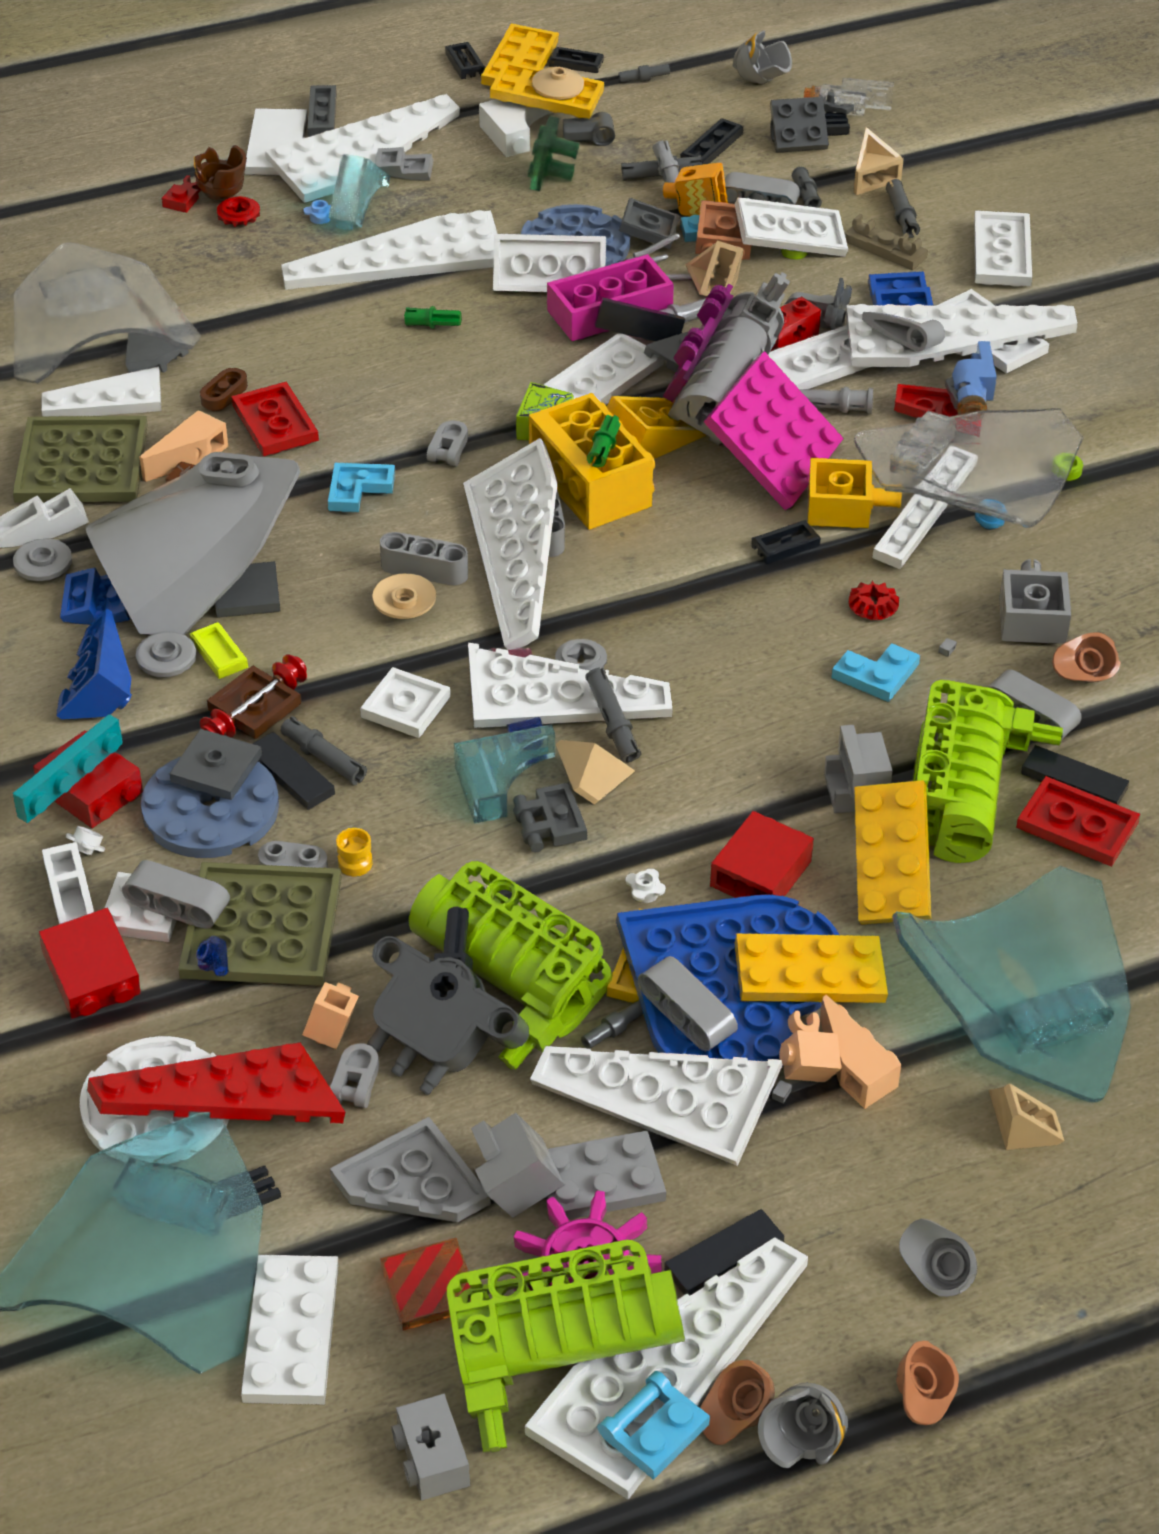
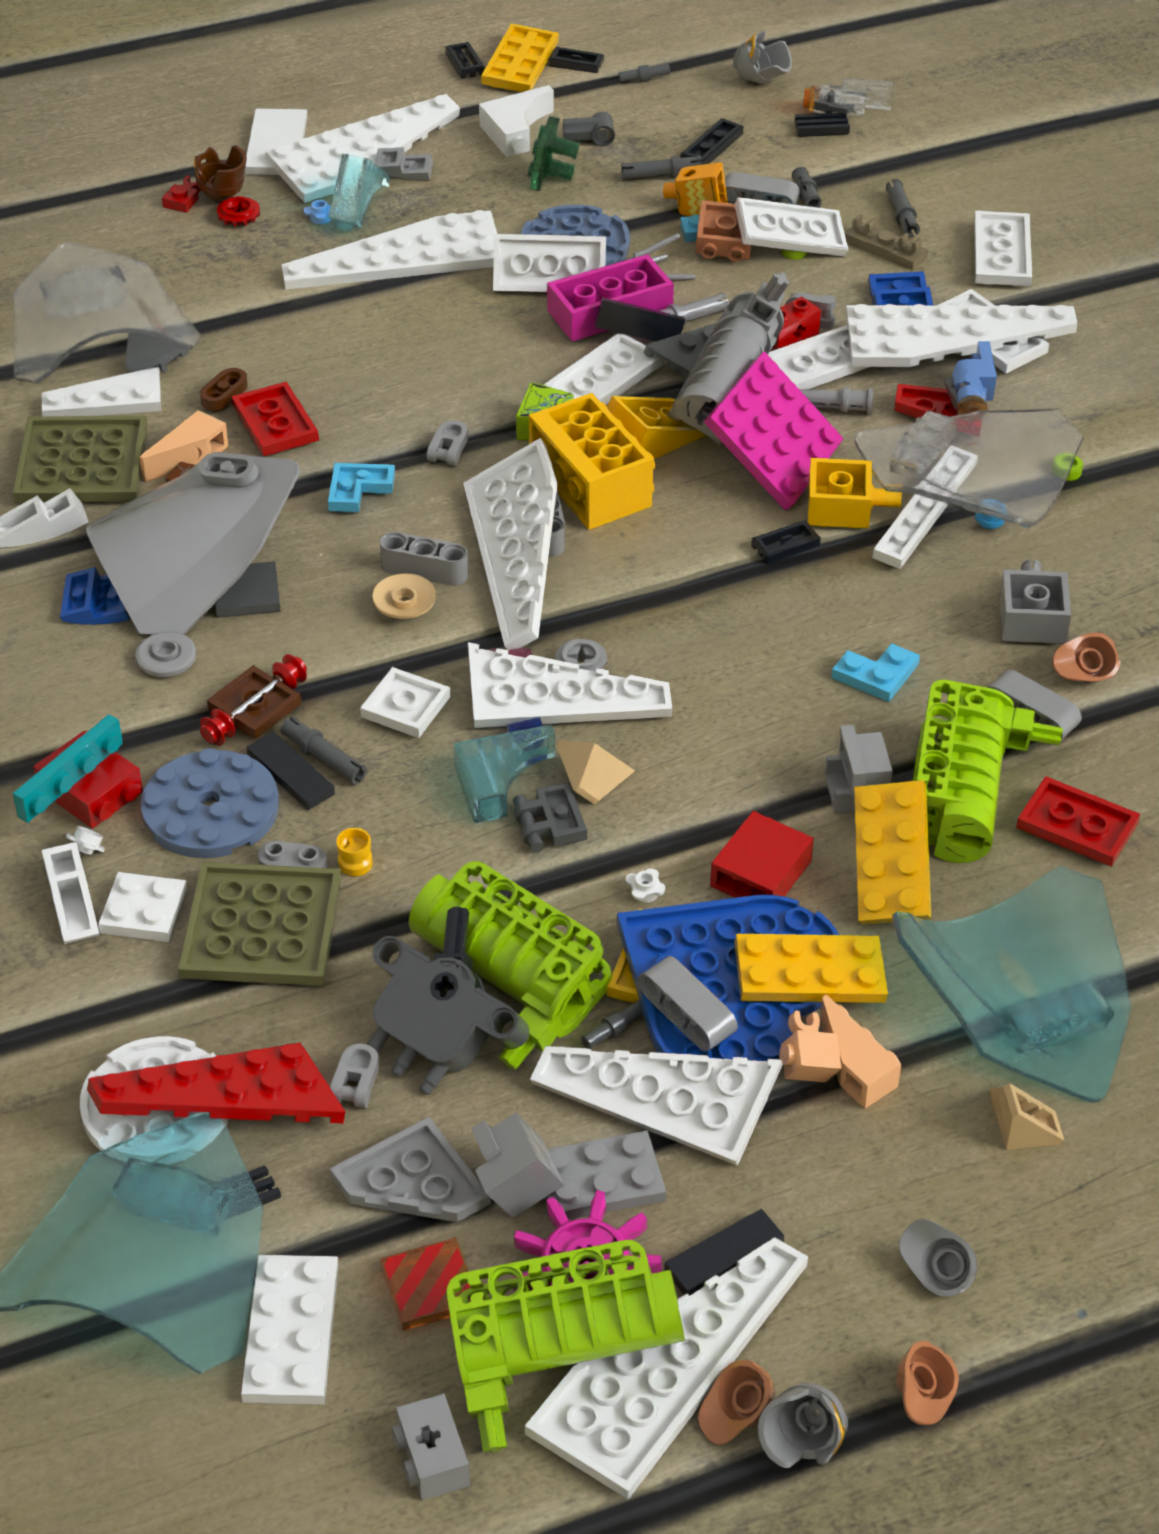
light grey wheel [13,538,72,581] -> none
red brick [39,907,141,1019] -> none
blue wedge [56,608,132,719] -> none
light grey beam [122,860,230,929] -> none
dark grey plate [169,729,262,800] -> none
neon yellow tile [190,622,248,679] -> none
clear blue plate [196,935,229,976] -> none
light nougat brick [302,982,359,1049] -> none
dark grey plate [308,85,337,137] -> none
green axle [404,306,462,329] -> none
yellow plate [490,61,604,119] -> none
tan dish [532,67,584,100] -> none
dark grey pin [585,667,641,763] -> none
green axle [587,415,621,468] -> none
medium azure plate [597,1371,710,1480] -> none
dark grey plate [619,198,680,249] -> none
light grey pin [652,140,679,182] -> none
magenta hinge [662,283,734,403] -> none
tan slope [685,240,744,297] -> none
dark grey plate [770,97,829,153] -> none
light grey piece [772,1080,792,1104] -> none
dark grey plate [824,278,852,330] -> none
red gear [848,580,899,620] -> none
tan slope [854,127,904,195] -> none
light grey piece [862,312,945,351] -> none
light grey piece [938,638,957,657] -> none
black tile [1021,745,1129,805] -> none

